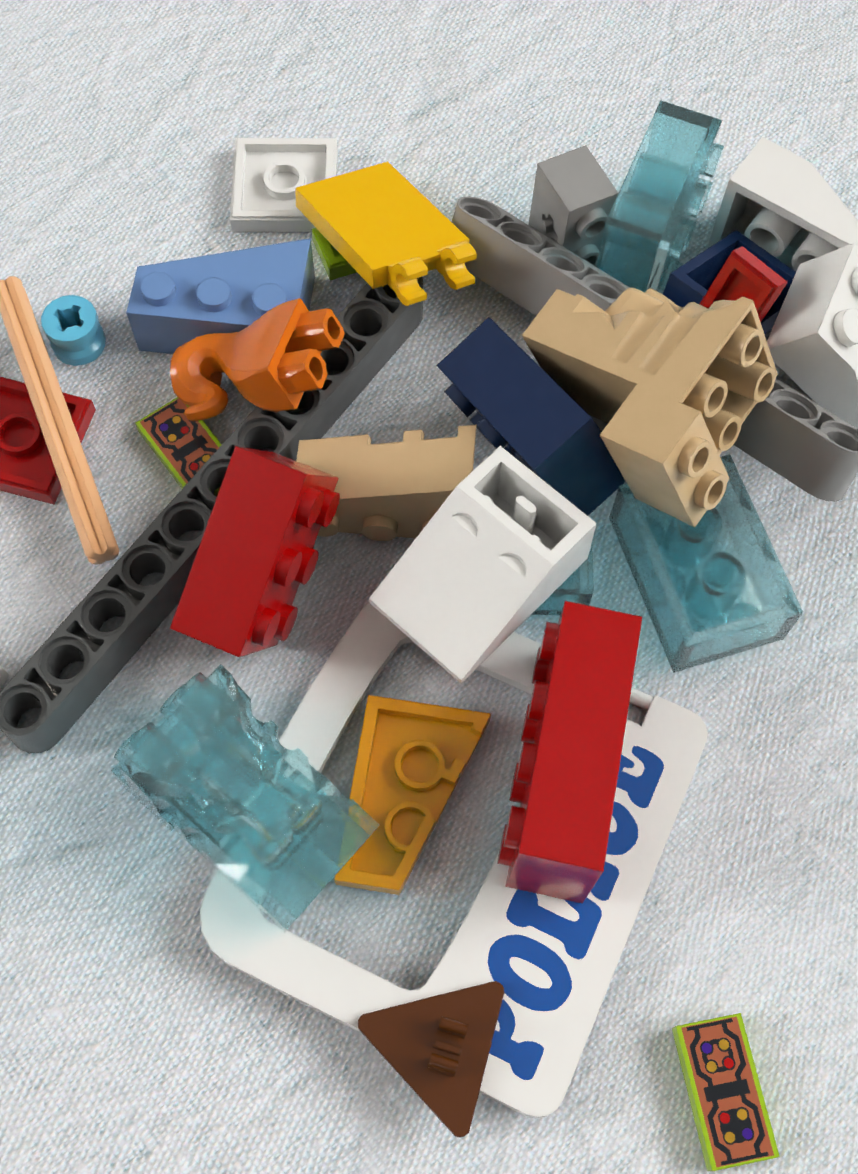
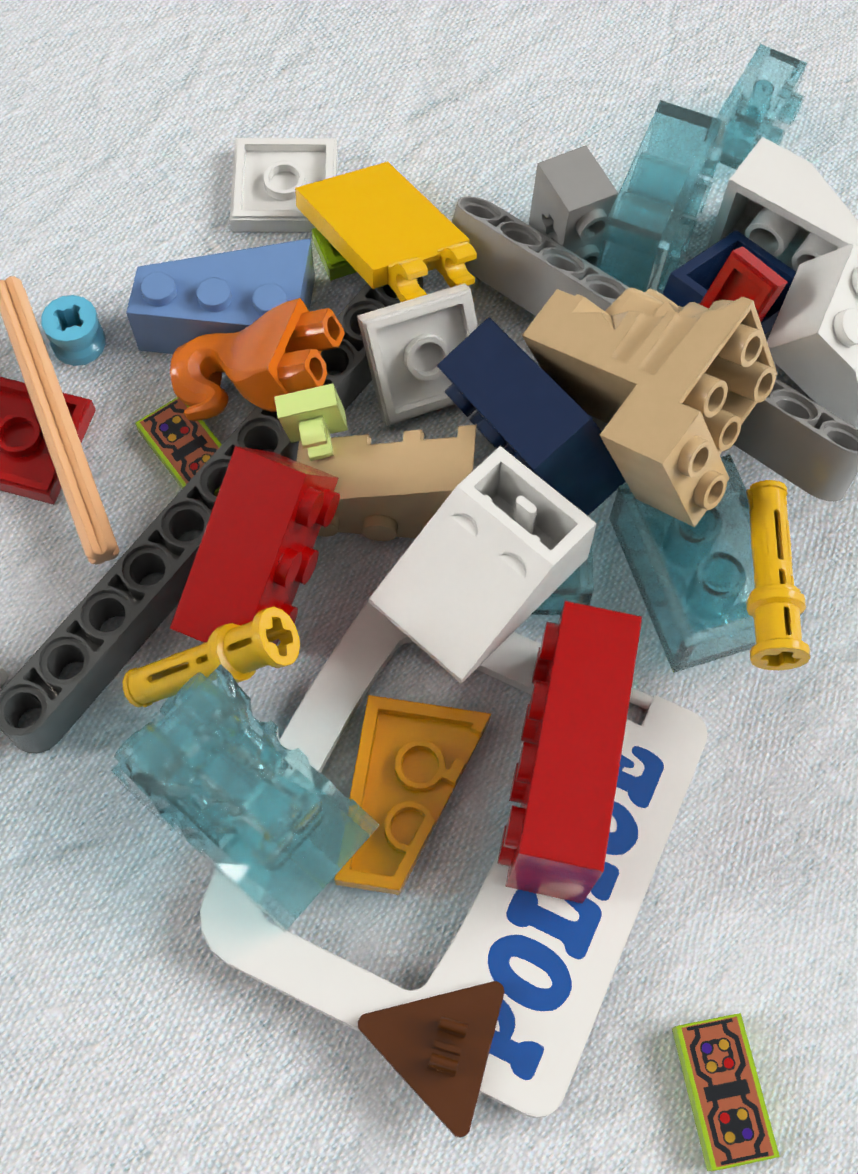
none -> yellow pin [122,607,300,708]
none -> yellowish green tile [274,383,348,461]
none -> white tile [357,283,478,426]
none -> clear light blue brick [706,44,808,170]
none -> yellow pin [746,480,811,671]

